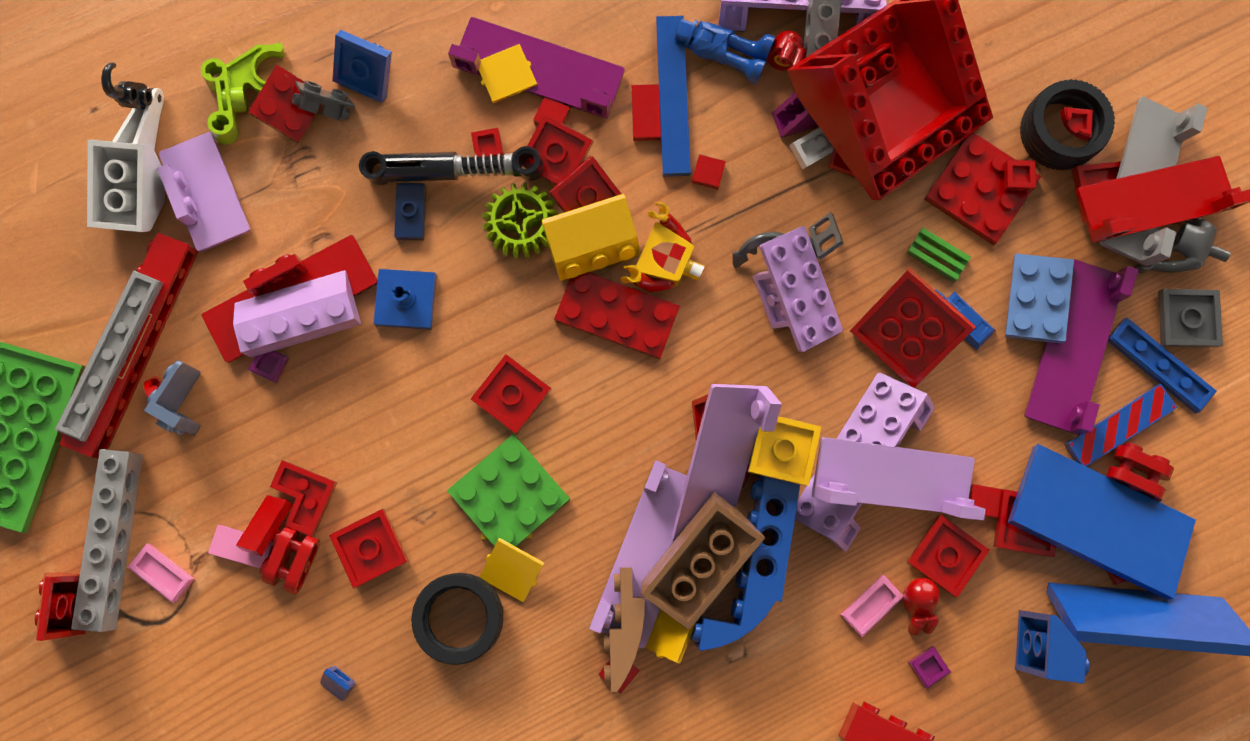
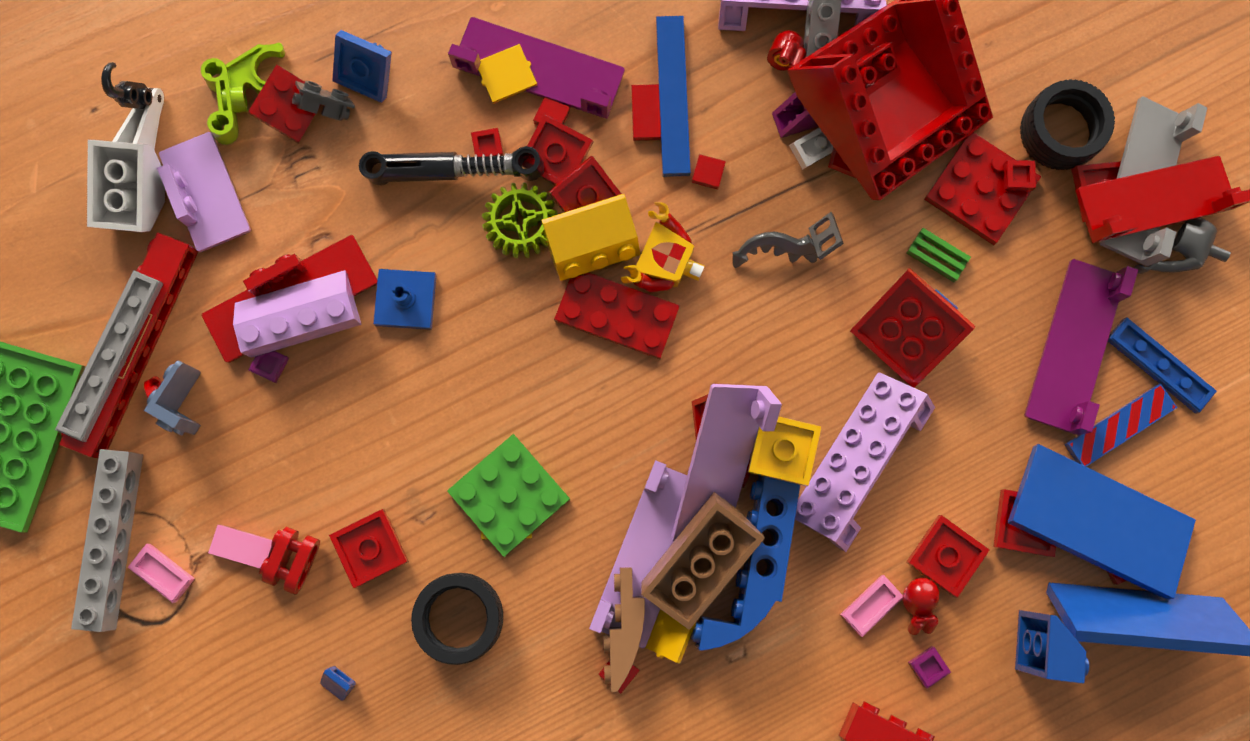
red slope [35,572,85,641] -> none
red tile [236,495,292,556] -> none
red plate [270,460,338,536] -> none
dark blue plate [394,183,426,240] -> none
red plate [471,354,552,435] -> none
yellow piece [479,538,544,603] -> none
blue piece [675,19,775,85] -> none
lavender bracket [752,226,843,352] -> none
lavender bracket [812,437,986,520] -> none
blue tile [948,291,996,350] -> none
red tile [969,484,1002,518] -> none
medium blue plate [1005,254,1074,344] -> none
red tile [1061,107,1093,141] -> none
red brick [1106,443,1174,502] -> none
dark grey plate [1158,289,1223,348] -> none

